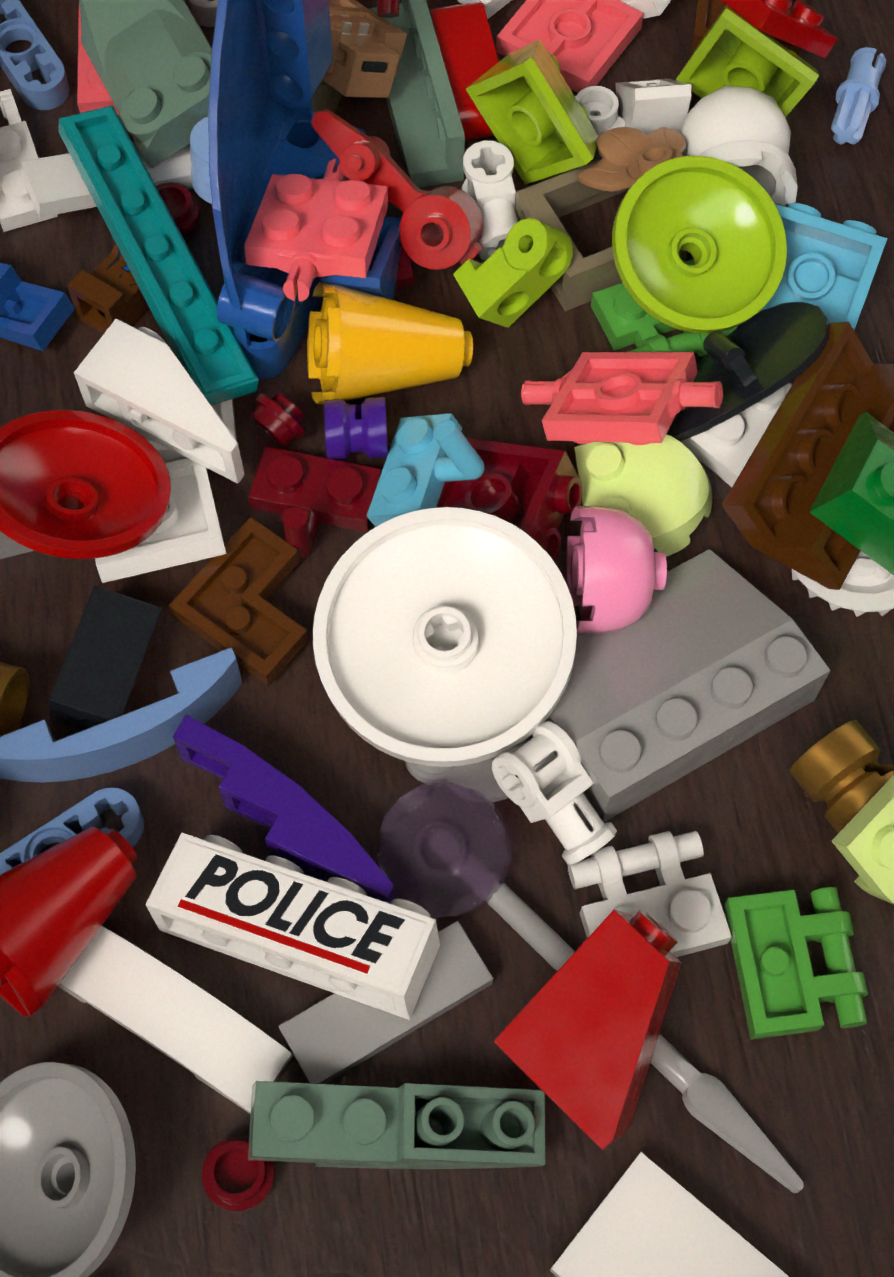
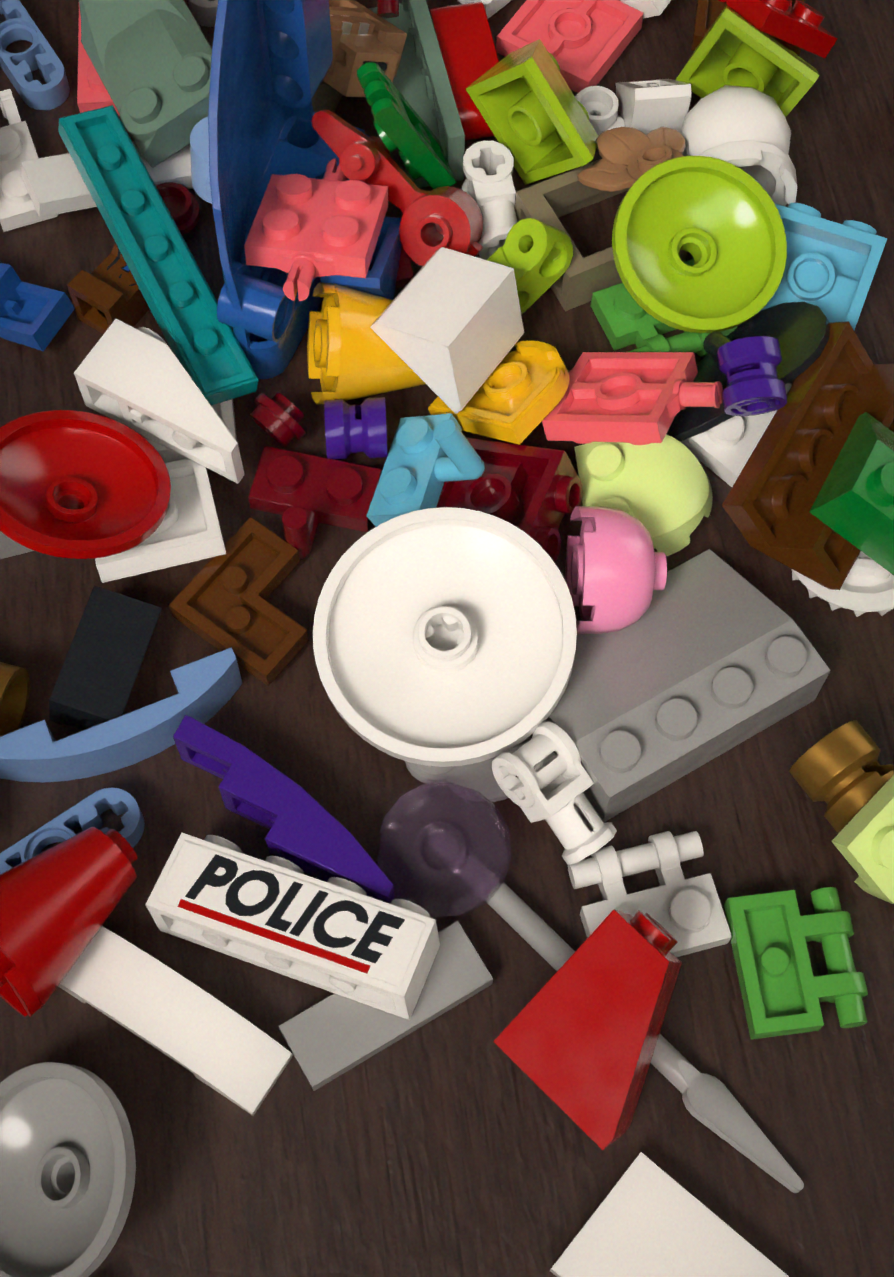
dark red plate [202,1136,275,1212] -> none
sand green slope [248,1081,545,1169] -> none
light blue axle [831,47,886,145] -> none
none -> green hinge [357,62,457,189]
none -> white slope [370,247,524,414]
none -> yellow tile [428,340,570,445]
none -> dark purple wheel [717,336,787,416]

